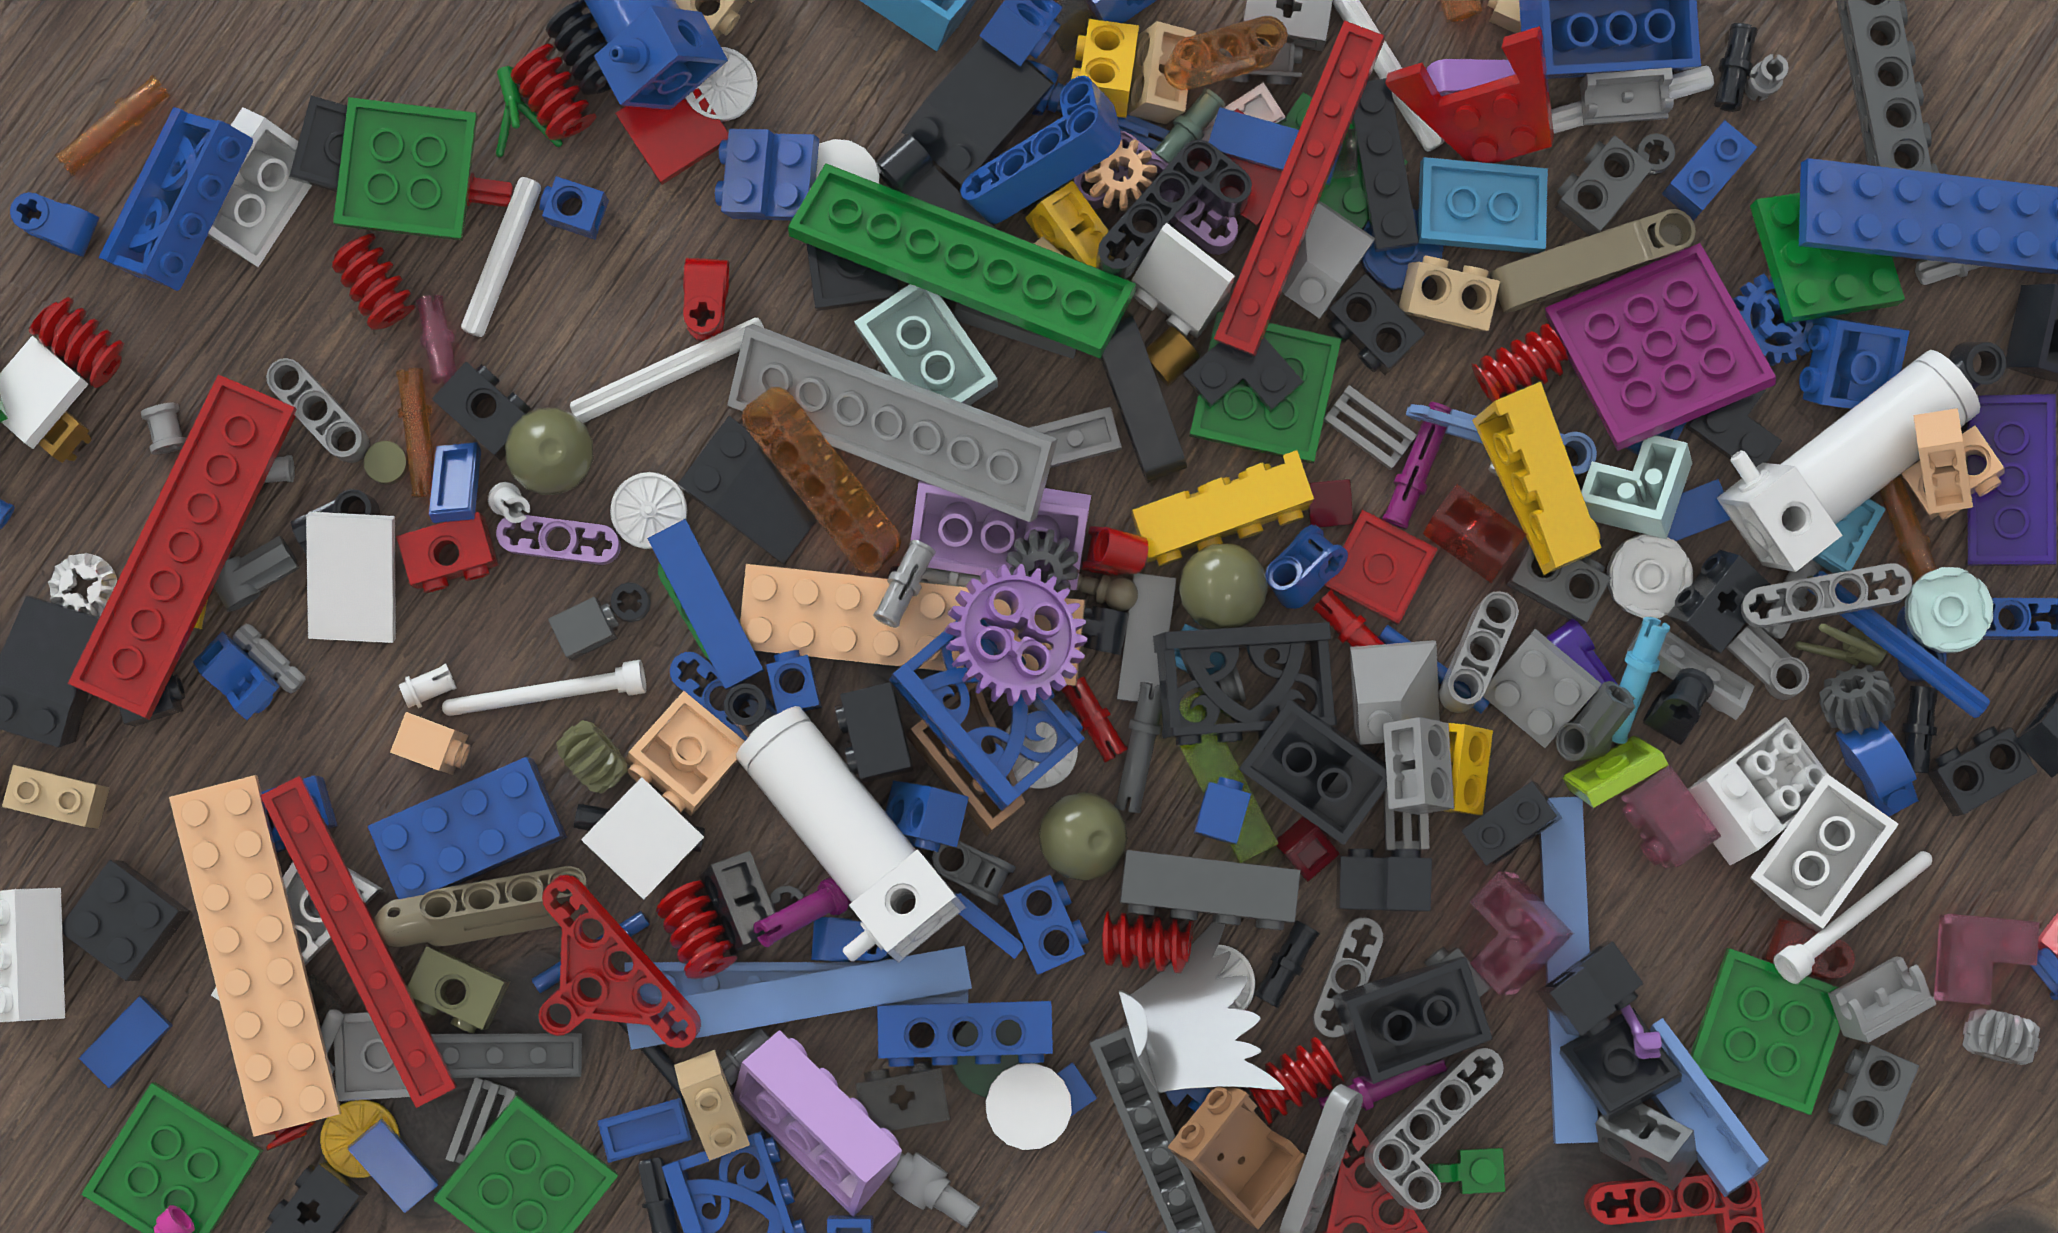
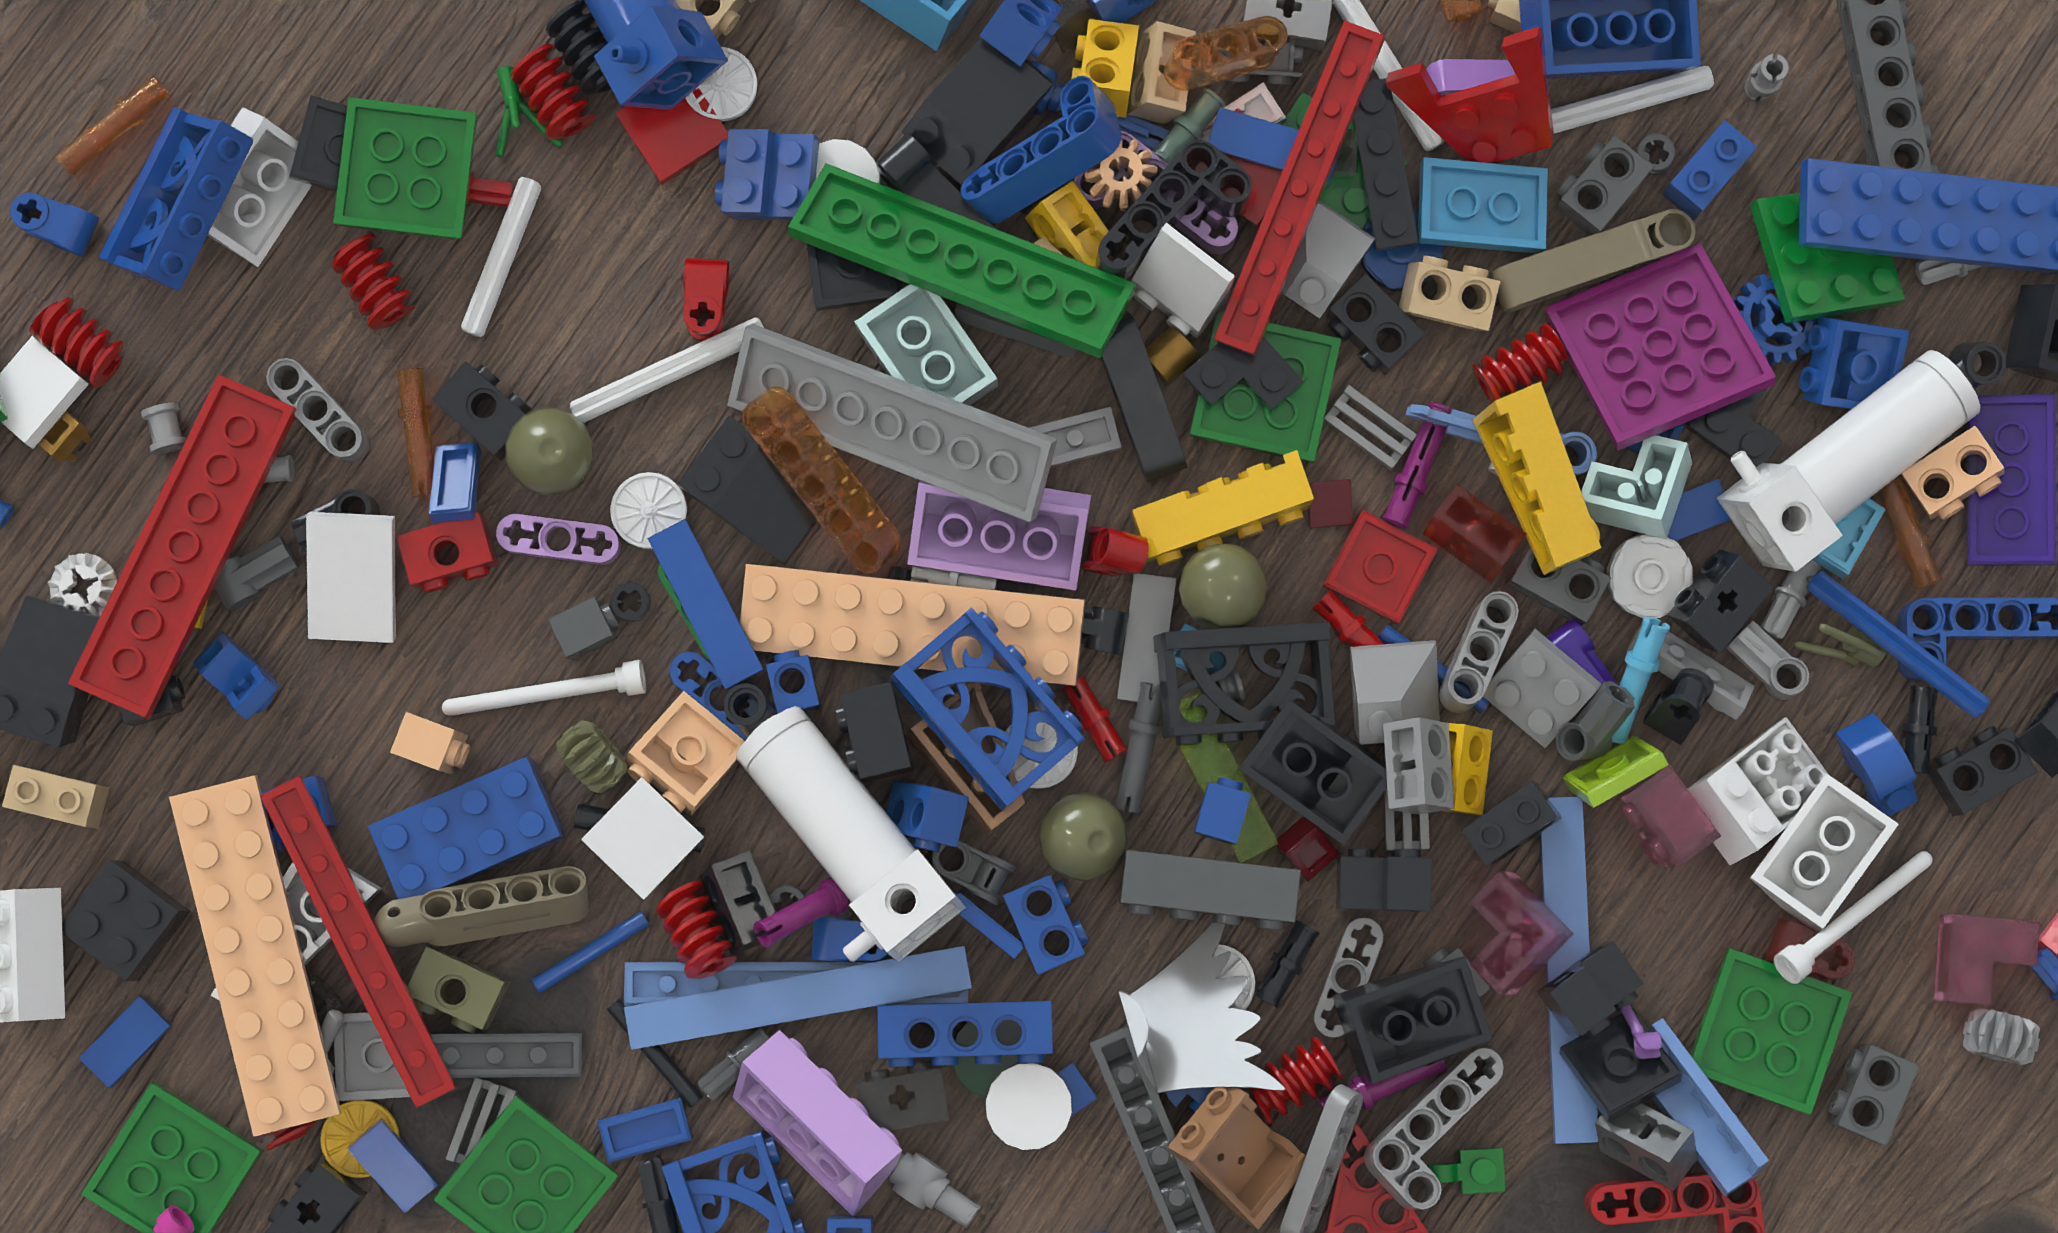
light grey axle [232,623,306,693] -> none
olive tile [364,441,409,485] -> none
white pin [399,664,457,709] -> none
clear pink pin [416,295,457,384] -> none
white pin [488,482,530,523] -> none
red beam [538,875,701,1048] -> none
blue brick [539,176,609,240] -> none
tan brick [674,1050,750,1161] -> none
light grey pin [873,540,936,628] -> none
medium lavender gear [945,564,1087,706] -> none
dark grey gear [1006,529,1079,591] -> none
dark tan bar [1076,574,1138,611] -> none
red piece [1102,911,1194,974] -> none
blue piece [1265,525,1348,609] -> none
light grey hinge [1580,68,1674,125] -> none
black pin [1714,23,1758,112] -> none
light grey beam [1741,564,1912,628] -> none
dark grey gear [1819,664,1896,735] -> none
light grey hinge [1828,956,1936,1043] -> none
light aqua tile [1905,567,1993,653] -> none
light nougat brick [1913,408,1973,514] -> none

